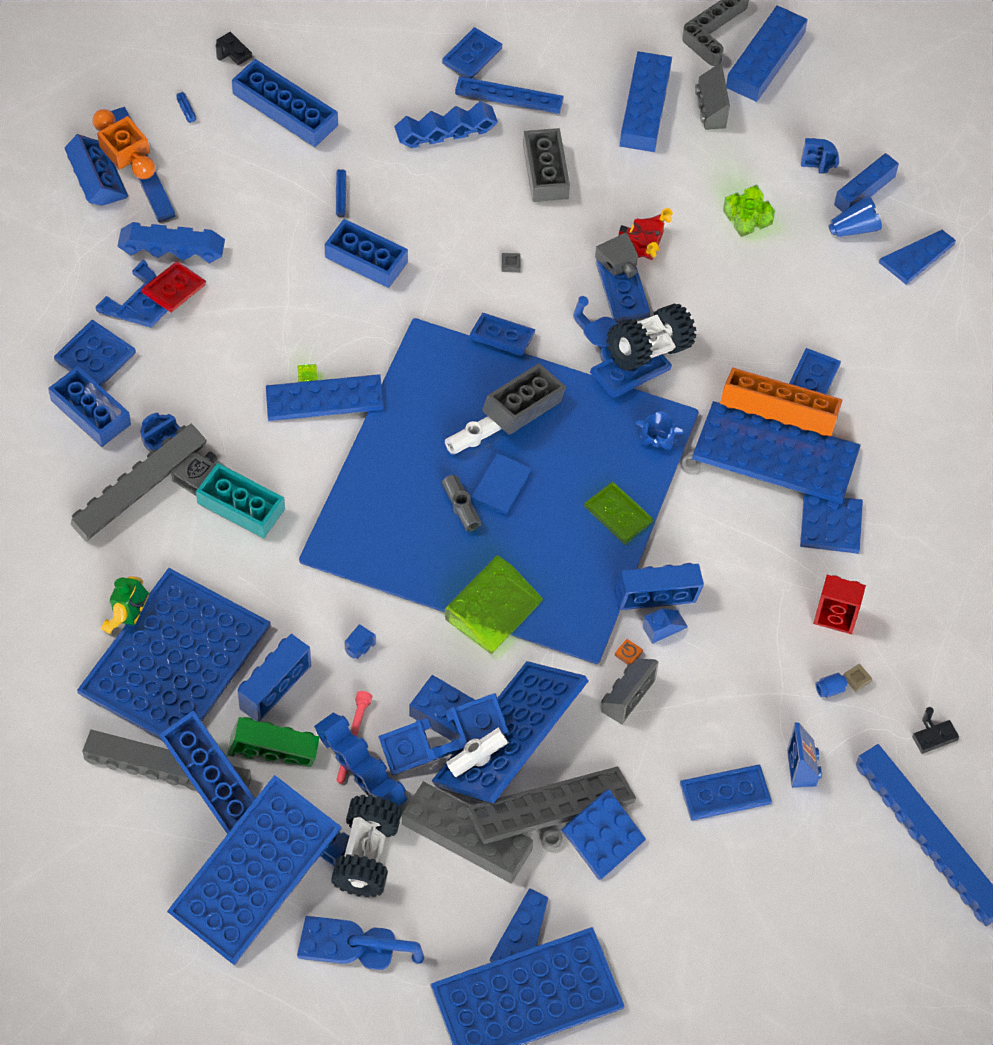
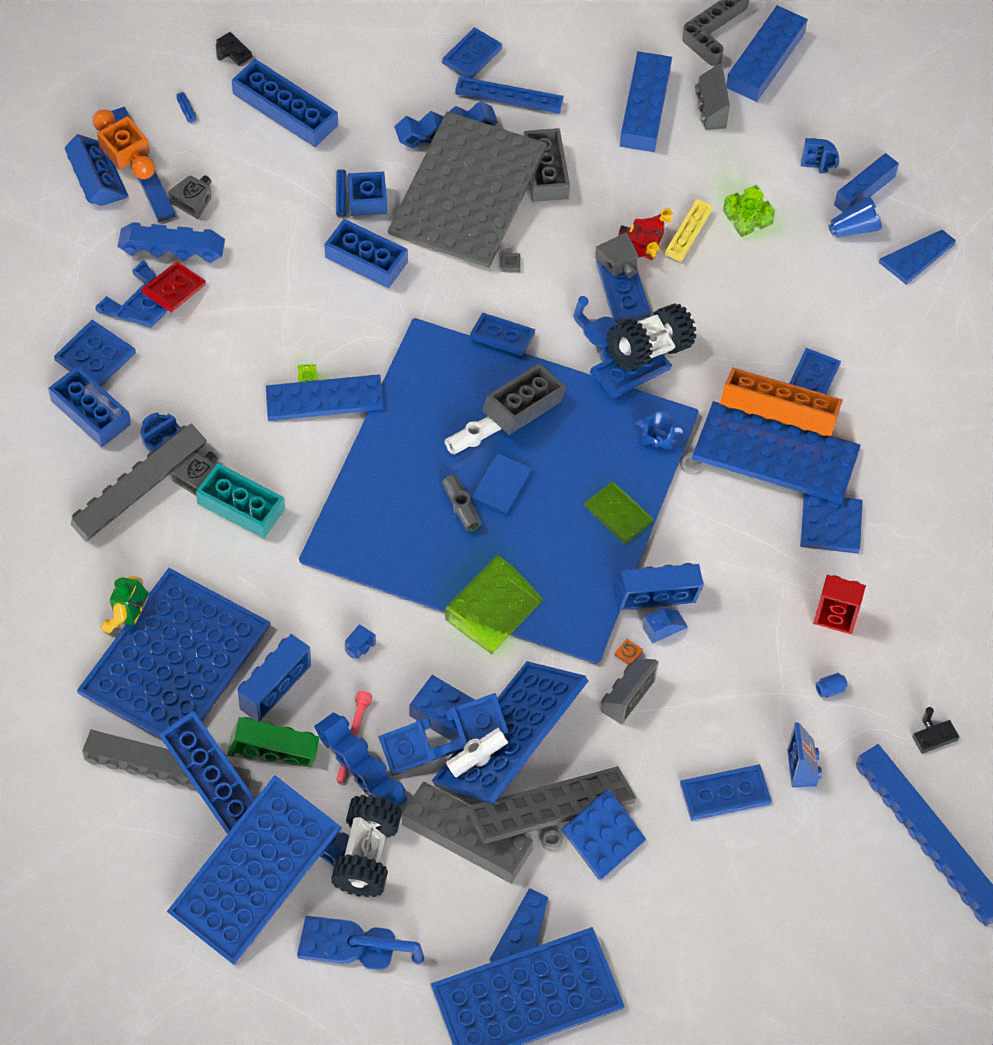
dark tan plate [844,663,872,692] -> none
none -> dark grey torso [168,175,212,219]
none -> blue brick [348,171,387,216]
none -> dark grey plate [388,111,547,268]
none -> light yellow plate [665,199,713,262]

